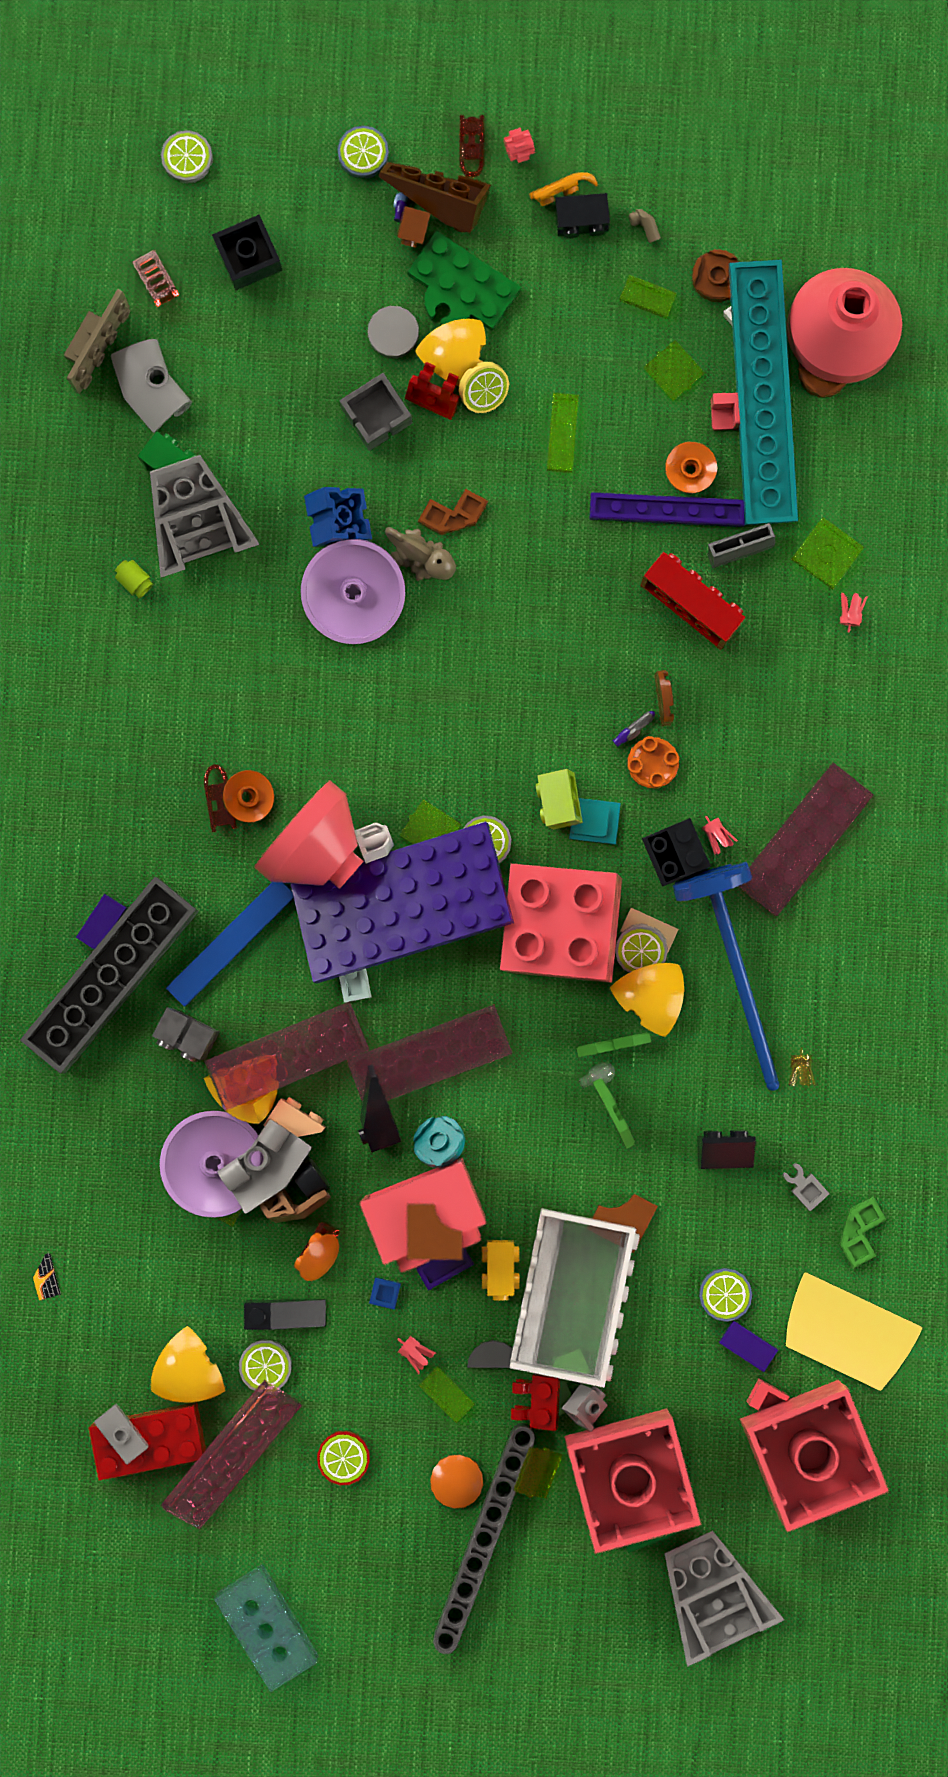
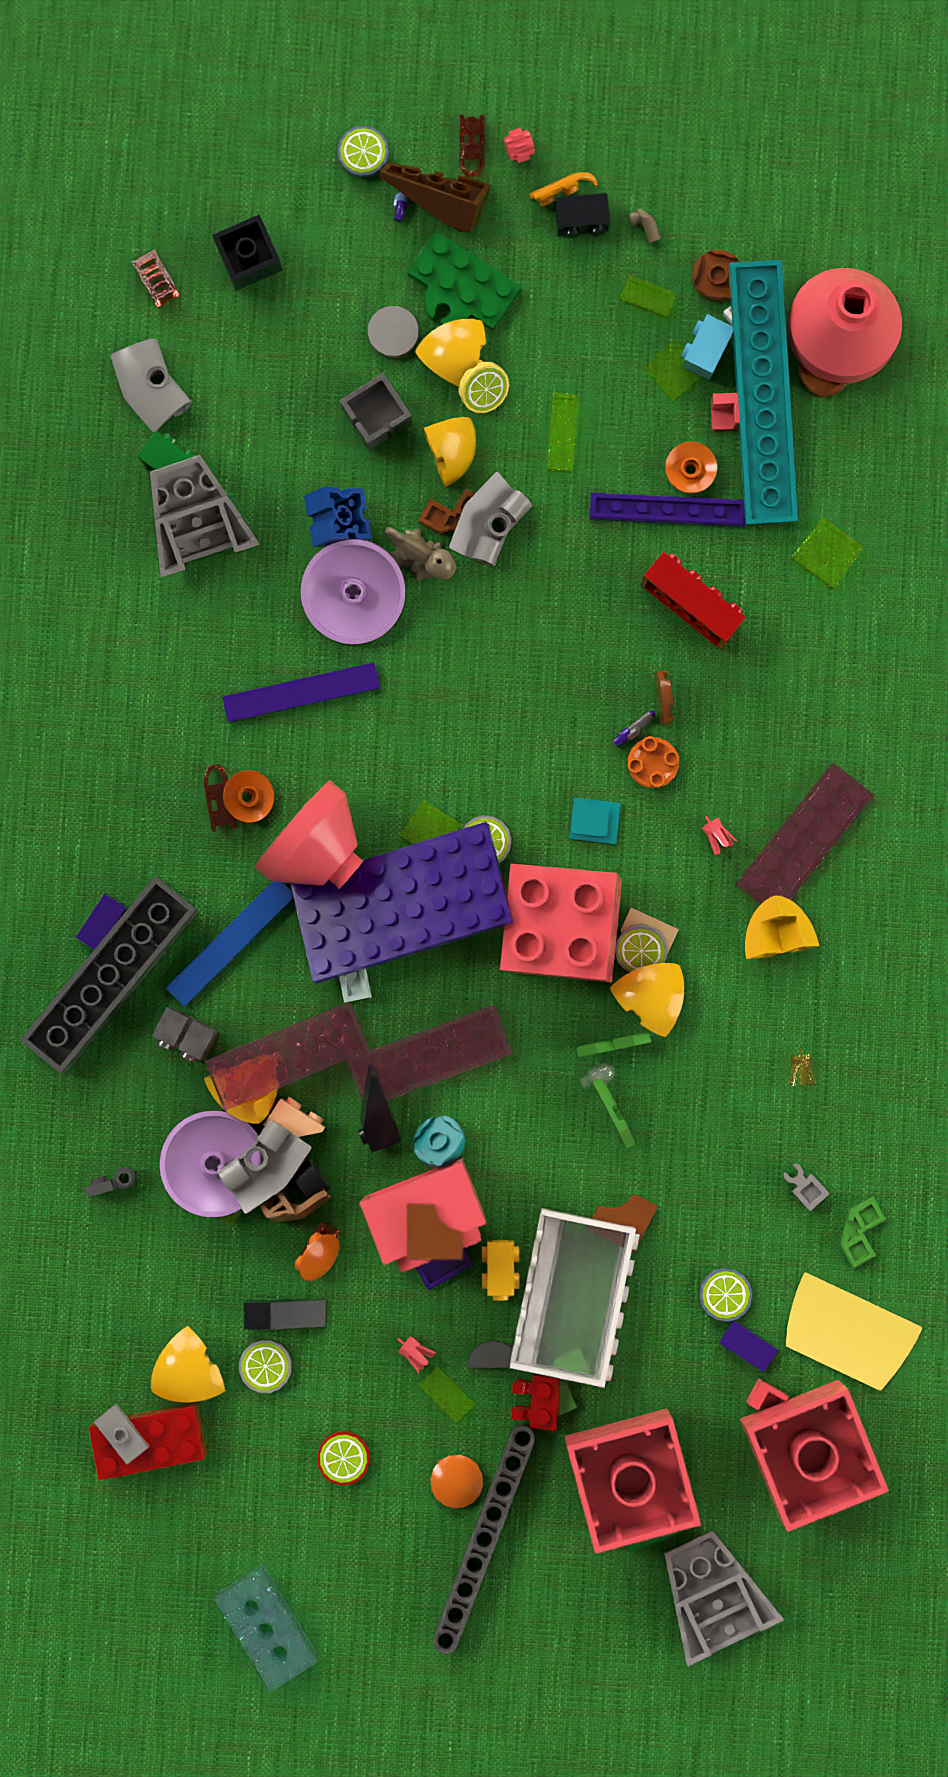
sticker [33,1253,61,1300] -> none
dark tan bracket [64,289,130,394] -> none
lime brick [115,560,154,598] -> none
tile [161,130,213,183] -> none
clear pink plate [161,1380,302,1529] -> none
white piece [355,823,394,863] -> none
blue tile [369,1277,401,1310] -> none
dark orange brick [397,206,431,248] -> none
red plate [404,362,460,420] -> none
clear neon green piece [513,1446,562,1498] -> none
lime brick [536,769,583,830] -> none
light grey brick [562,1384,608,1431] -> none
black slope [642,818,711,887] -> none
blue piece [673,862,779,1091] -> none
black slope [697,1130,756,1169] -> none
dark grey piece [707,523,775,569] -> none
coral piece [840,592,868,633] -> none
none -> dark grey plate [85,1167,137,1197]
none -> dark purple tile [222,662,380,723]
none -> yellow brick [424,417,476,488]
none -> light grey panel [449,472,532,567]
none -> medium azure brick [681,314,733,380]
none -> yellow brick [745,895,819,959]

